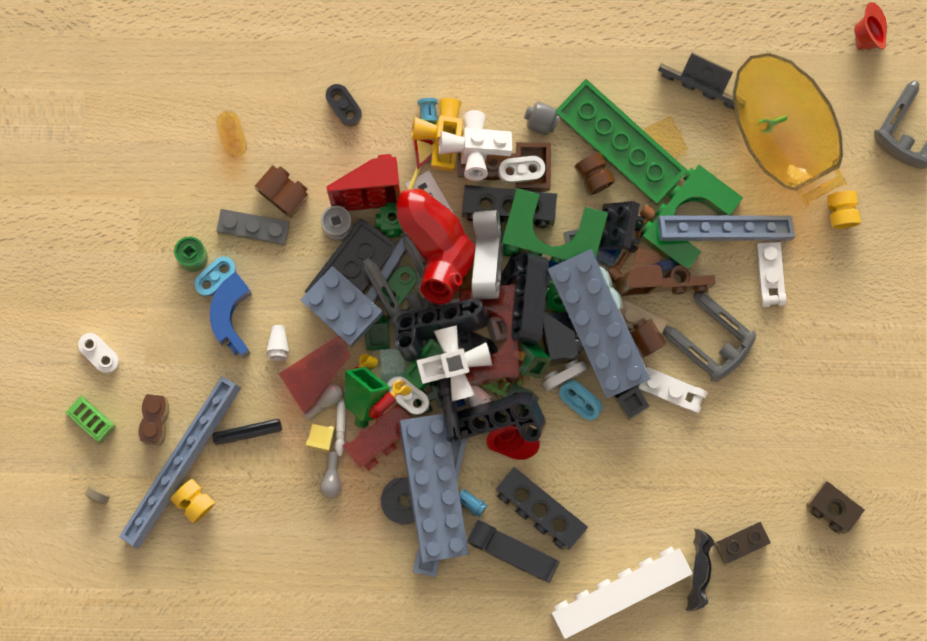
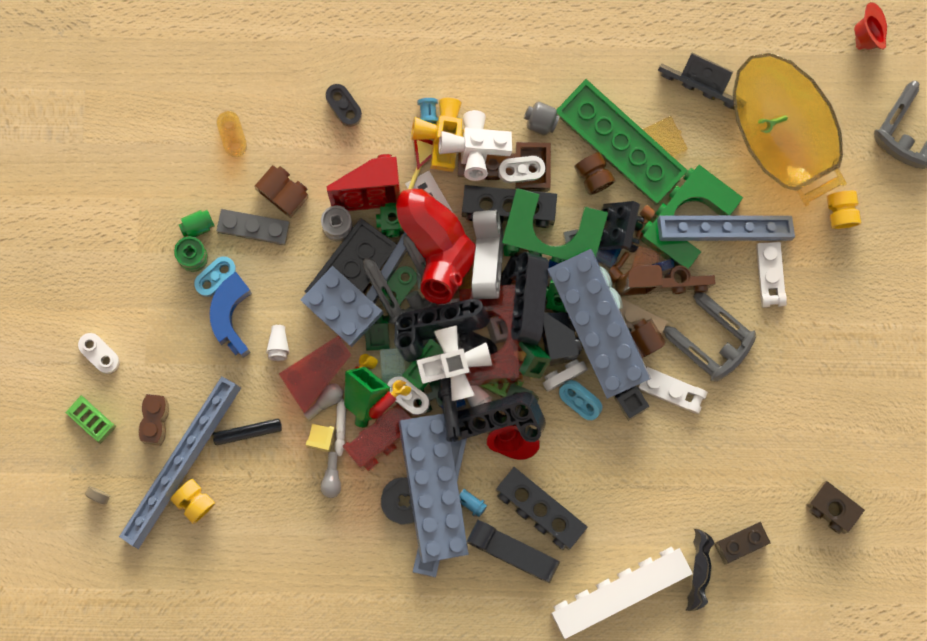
none -> green brick [178,210,215,237]

